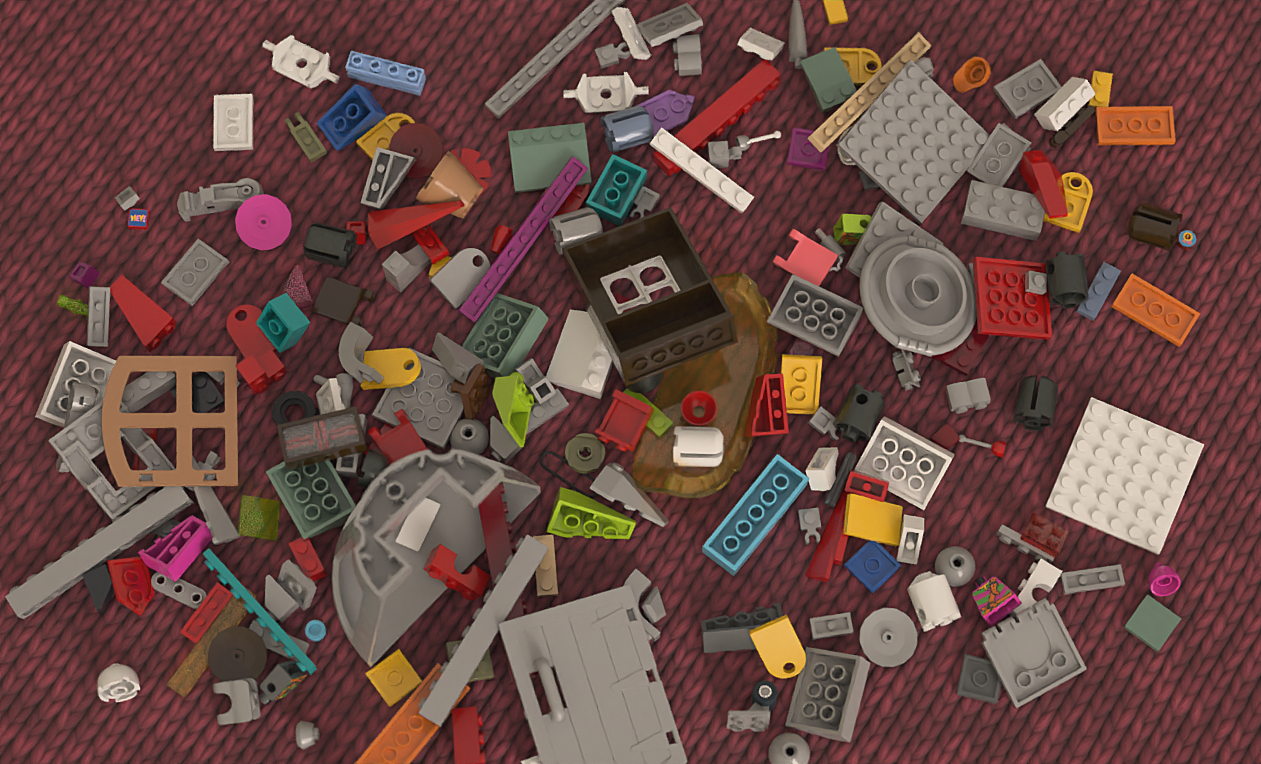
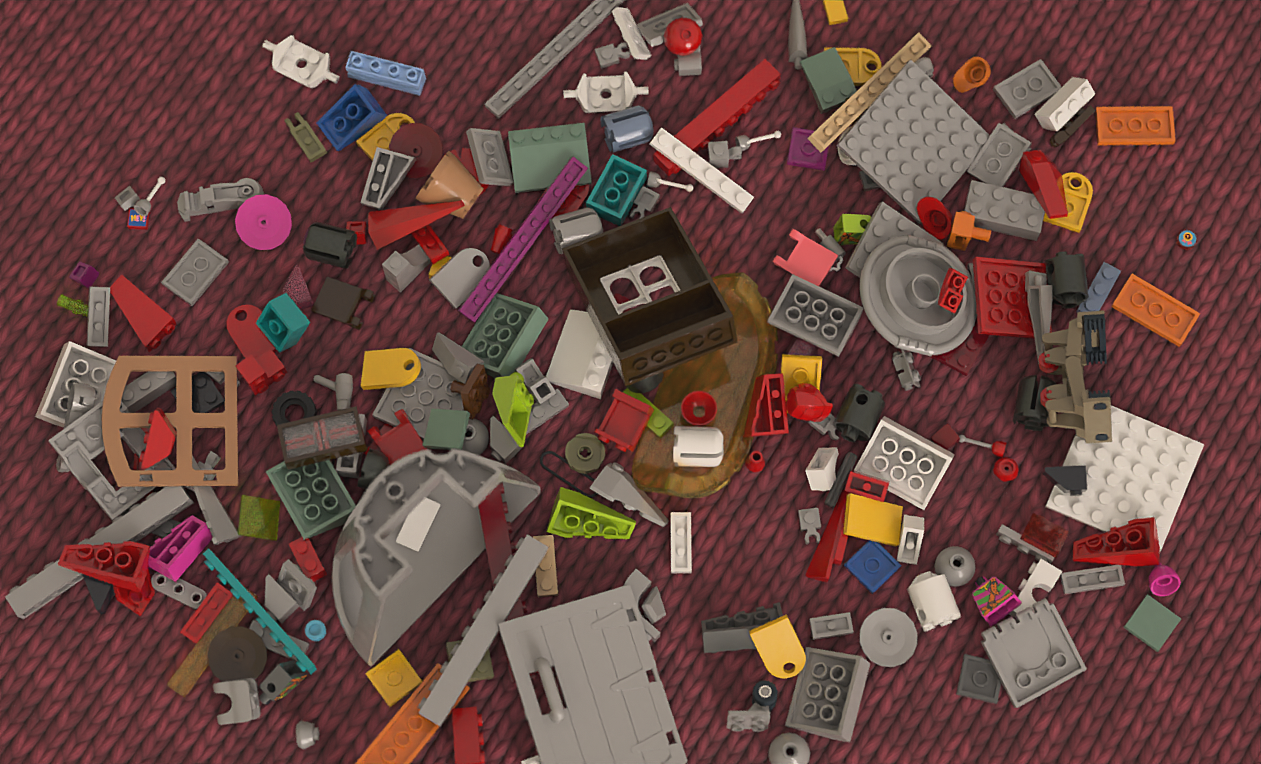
white cylinder [97,663,140,702] -> none
white plate [214,94,253,151] -> none
white plate [316,378,345,415] -> none
light grey arch [339,322,384,384] -> none
red arch [423,544,491,601] -> none
medium lavender tile [637,90,695,138] -> none
medium azure brick [702,454,809,576] -> none
white plate [738,28,784,60] -> none
light grey brick [945,378,991,414] -> none
yellow plate [1088,71,1113,109] -> none
dark brown cylinder [1128,203,1183,251] -> none
none -> red wedge [58,541,150,592]
none -> light grey hinge [134,177,165,216]
none -> red slope [139,407,177,470]
none -> sand green tile [423,408,470,450]
none -> light grey plate [466,128,514,186]
none -> hinge [647,171,693,192]
none -> red cylinder [663,17,702,56]
none -> white plate [671,512,692,573]
none -> red cone [745,451,765,472]
none -> red helmet [786,383,833,422]
none -> red piece [917,197,952,239]
none -> red slope [938,267,968,314]
none -> orange brick [946,211,991,251]
none -> red plate [993,457,1019,482]
none -> light grey piece [1027,275,1052,364]
none -> dark tan container [1038,311,1112,443]
none -> black slope [1042,465,1087,496]
none -> red wedge [1073,517,1160,566]

